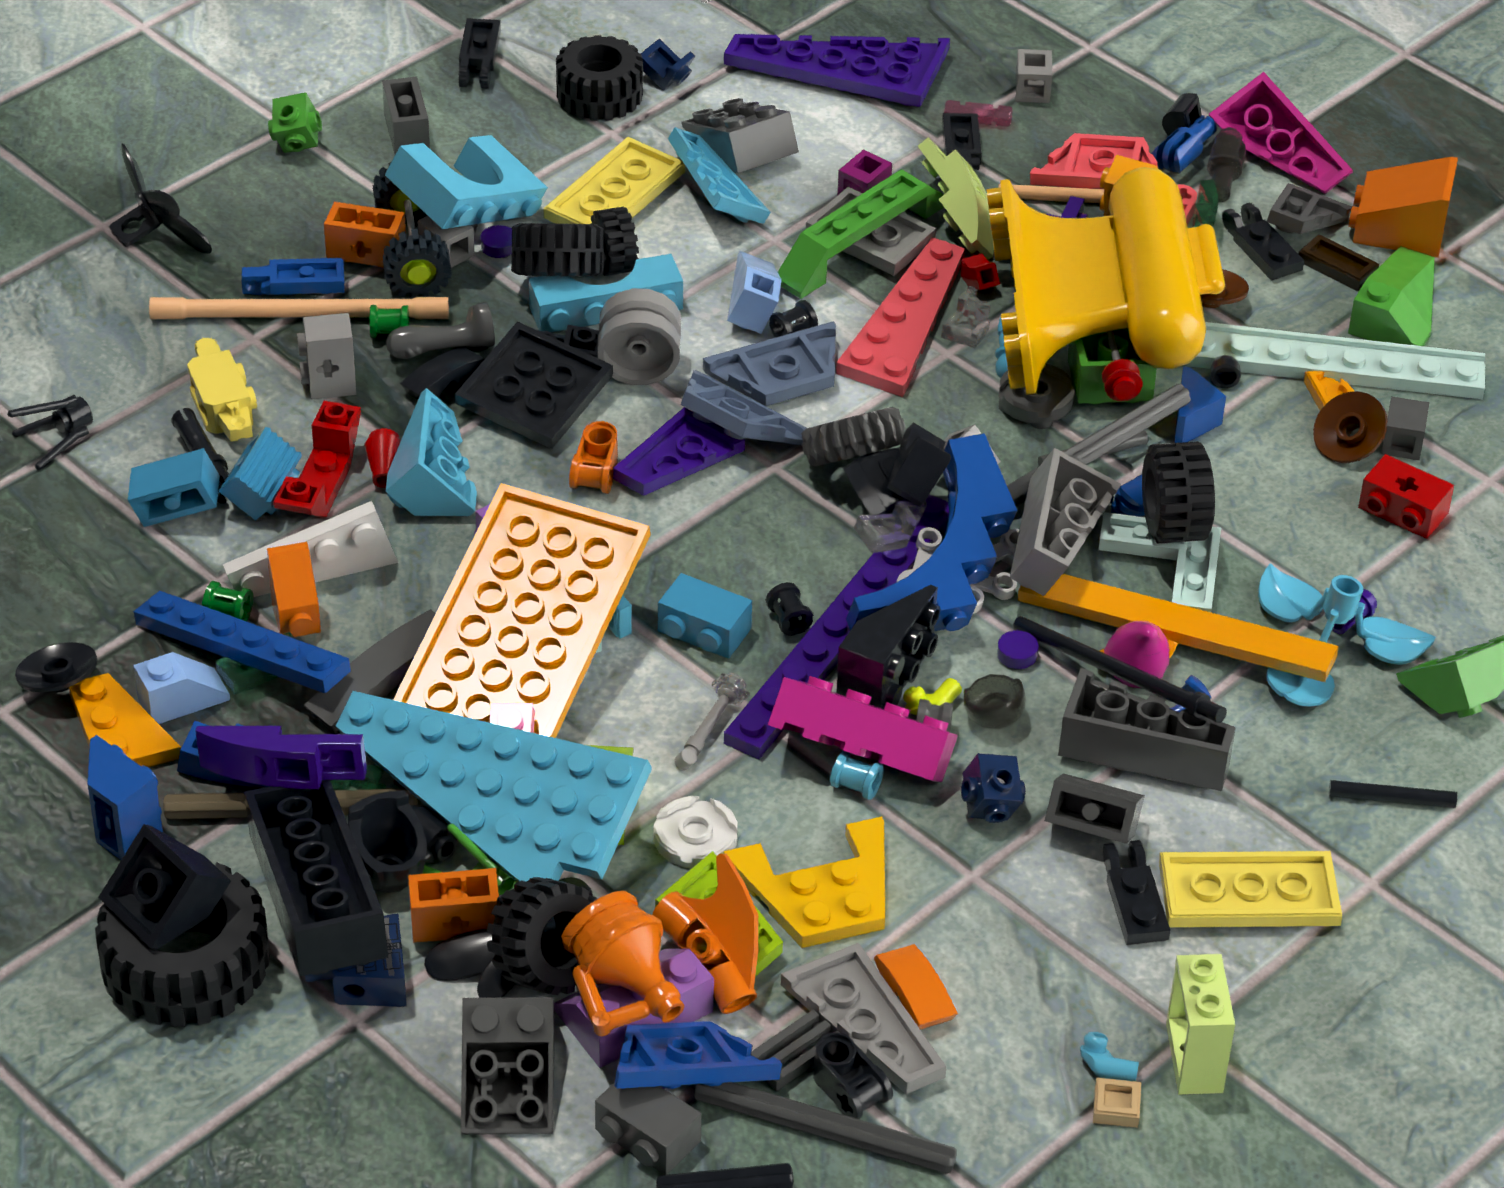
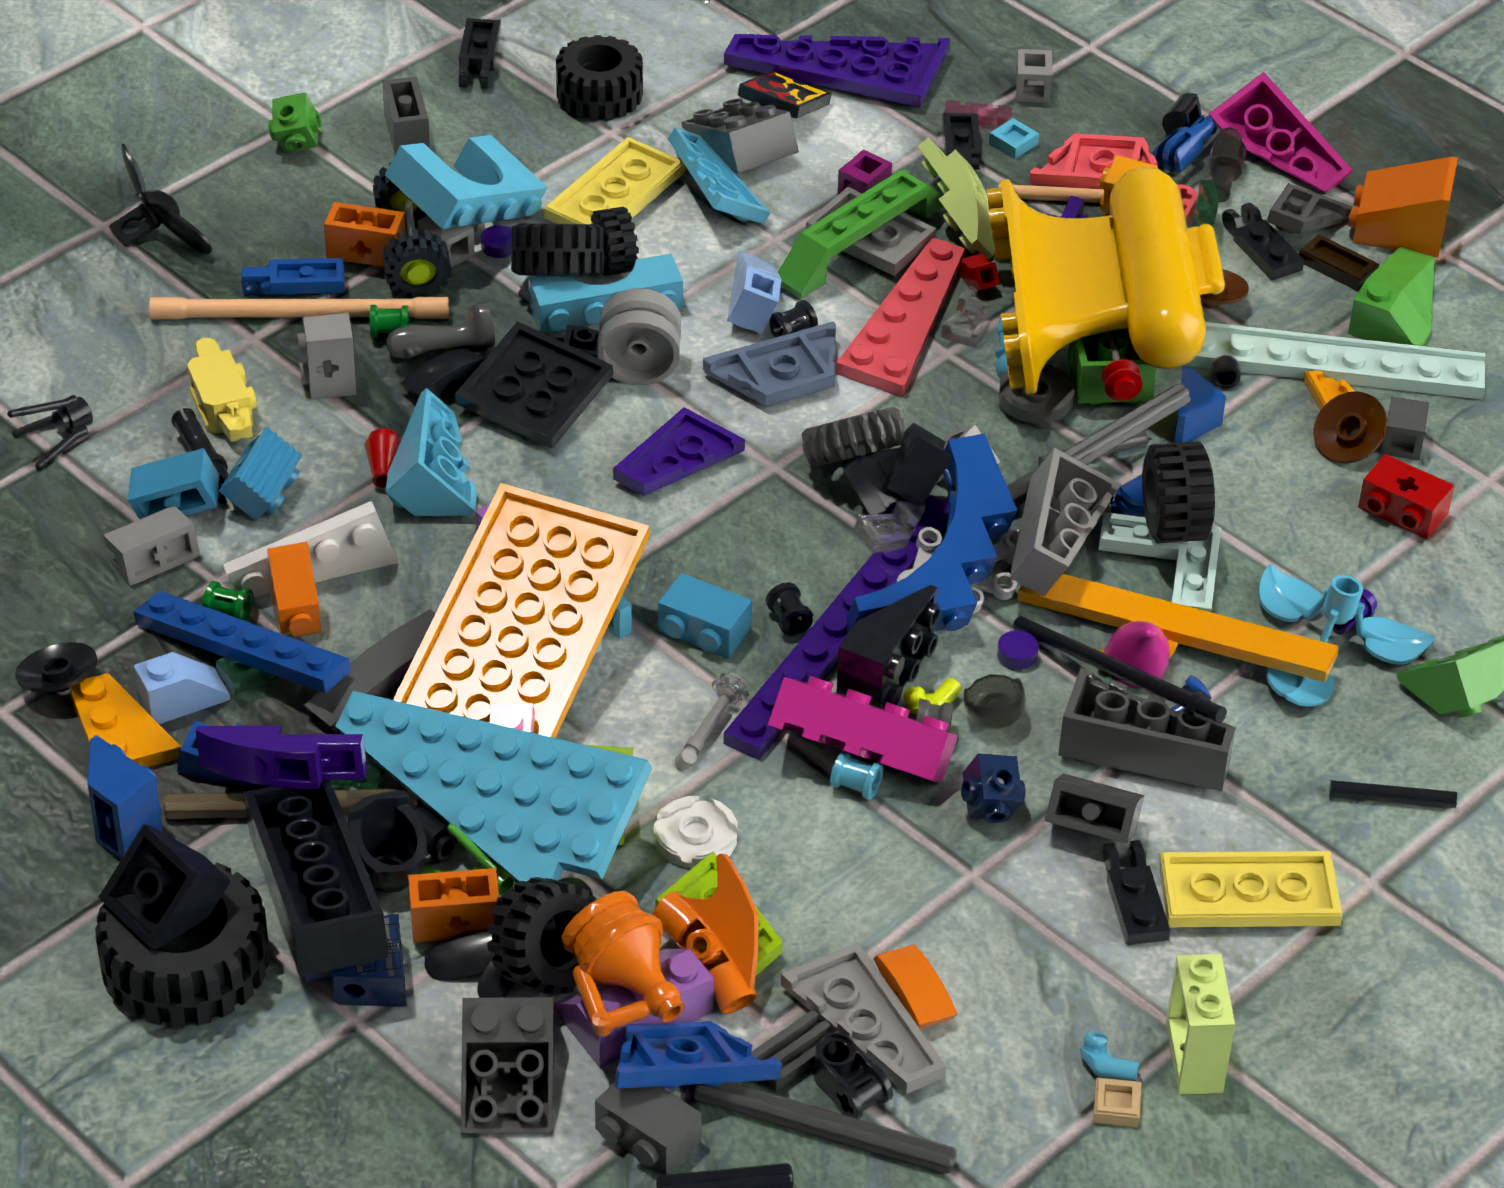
red slope [273,400,361,518] -> none
orange piece [569,421,618,494] -> none
dark blue bracket [641,39,696,91] -> none
sand blue wing [681,370,807,445] -> none
yellow wing [724,816,885,948] -> none
none -> light grey hinge [103,505,201,586]
none -> black tile [737,71,832,119]
none -> medium azure tile [989,118,1039,159]

